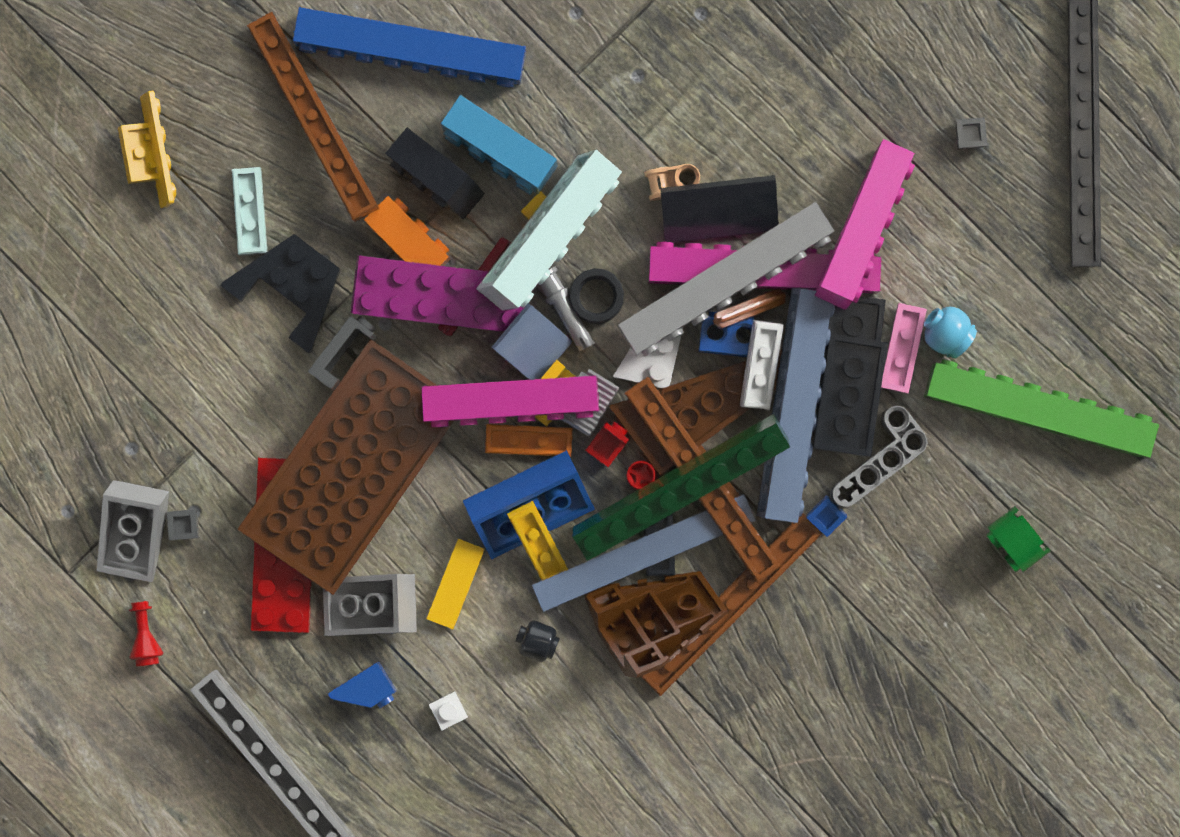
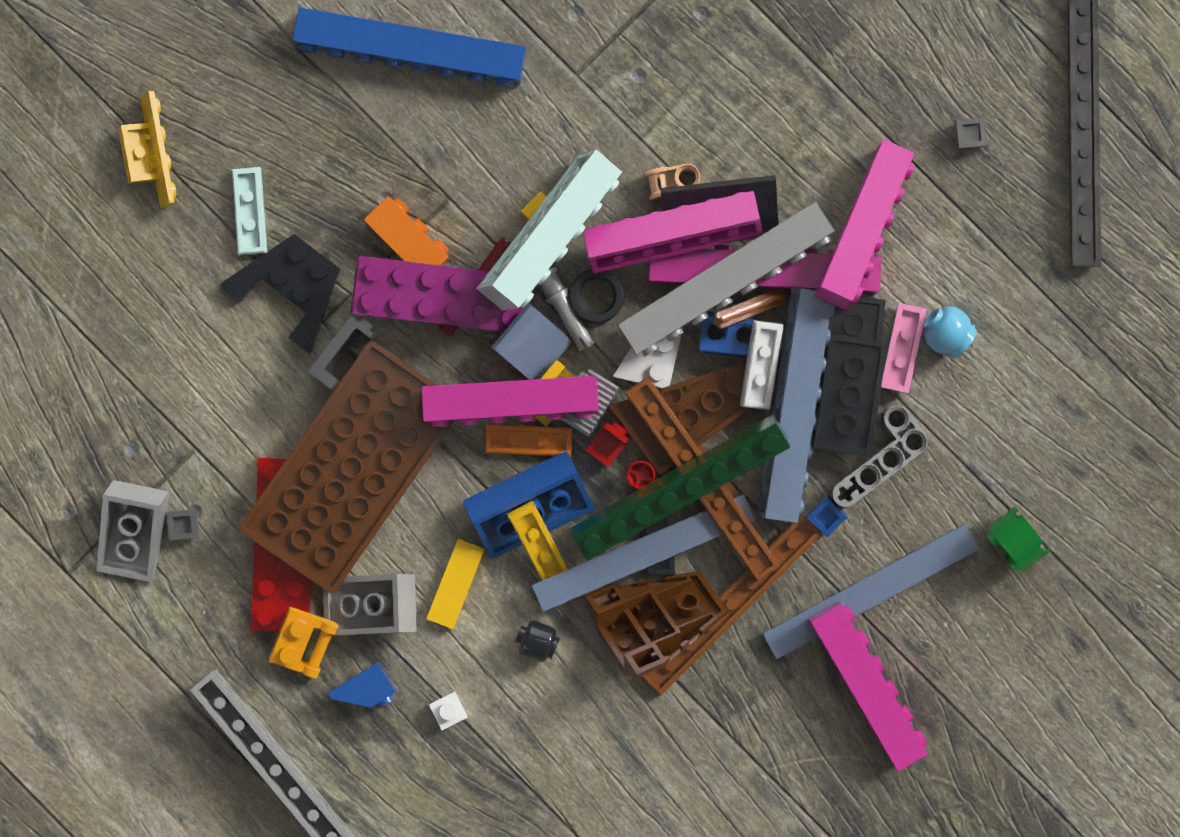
red piece [129,601,164,667] -> none
dark orange tile [247,12,379,222] -> none
black wedge [385,127,485,220] -> none
dark azure brick [441,95,558,195] -> none
bright green brick [924,359,1159,459] -> none
none -> light orange plate [269,606,339,678]
none -> dark pink brick [584,191,763,273]
none -> sand blue tile [762,524,979,659]
none -> dark pink brick [808,601,928,772]

